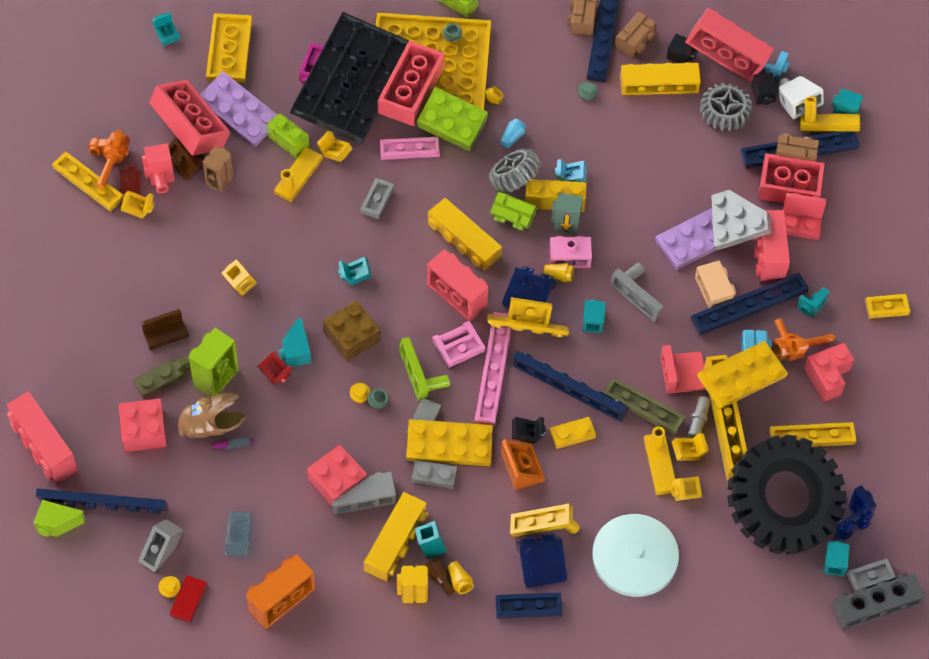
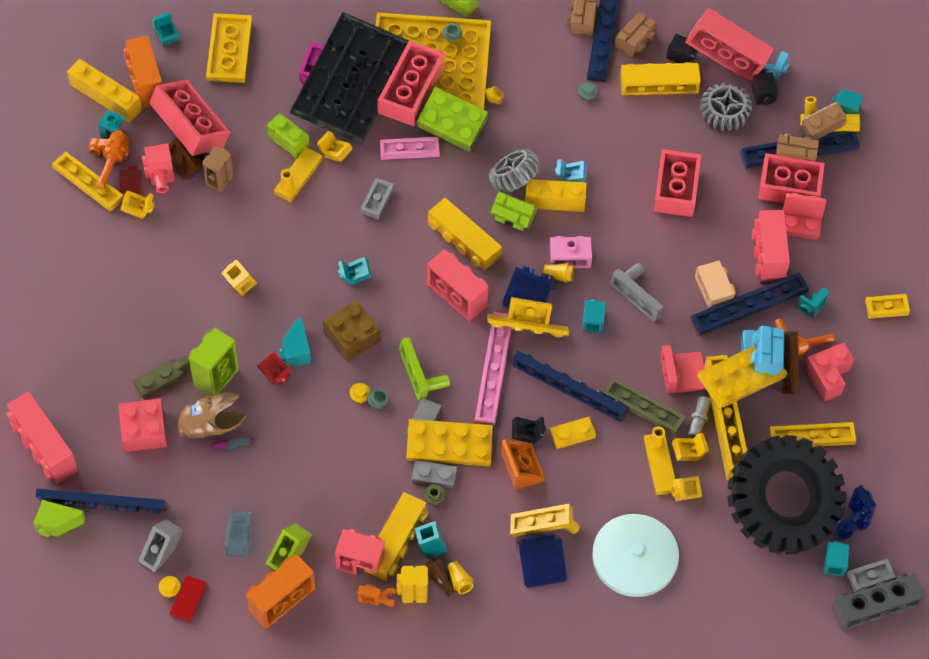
reddish brown panel [141,309,189,350] -> none
lavender plate [200,71,277,148] -> none
coral brick [307,444,367,506] -> none
light grey slope [332,471,396,515] -> none
bright pink plate [432,321,485,368] -> none
dark blue plate [495,592,562,619] -> none
medium azure cone [500,119,526,148] -> none
sand green brick [551,193,583,234] -> none
lavender plate [655,208,717,271] -> none
plate [711,190,772,250] -> none
white torso [778,76,824,120] -> none
none -> yellow brick [67,58,142,123]
none -> teal bracket [98,110,125,139]
none -> orange brick [123,35,162,109]
none -> lime slope [265,523,312,571]
none -> coral brick [335,529,385,575]
none -> orange plate [357,584,397,607]
none -> olive plate [424,484,445,505]
none -> coral brick [653,149,701,217]
none -> medium azure brick [751,326,784,375]
none -> reddish brown tile [781,331,800,395]
none -> medium nougat brick [801,101,847,140]

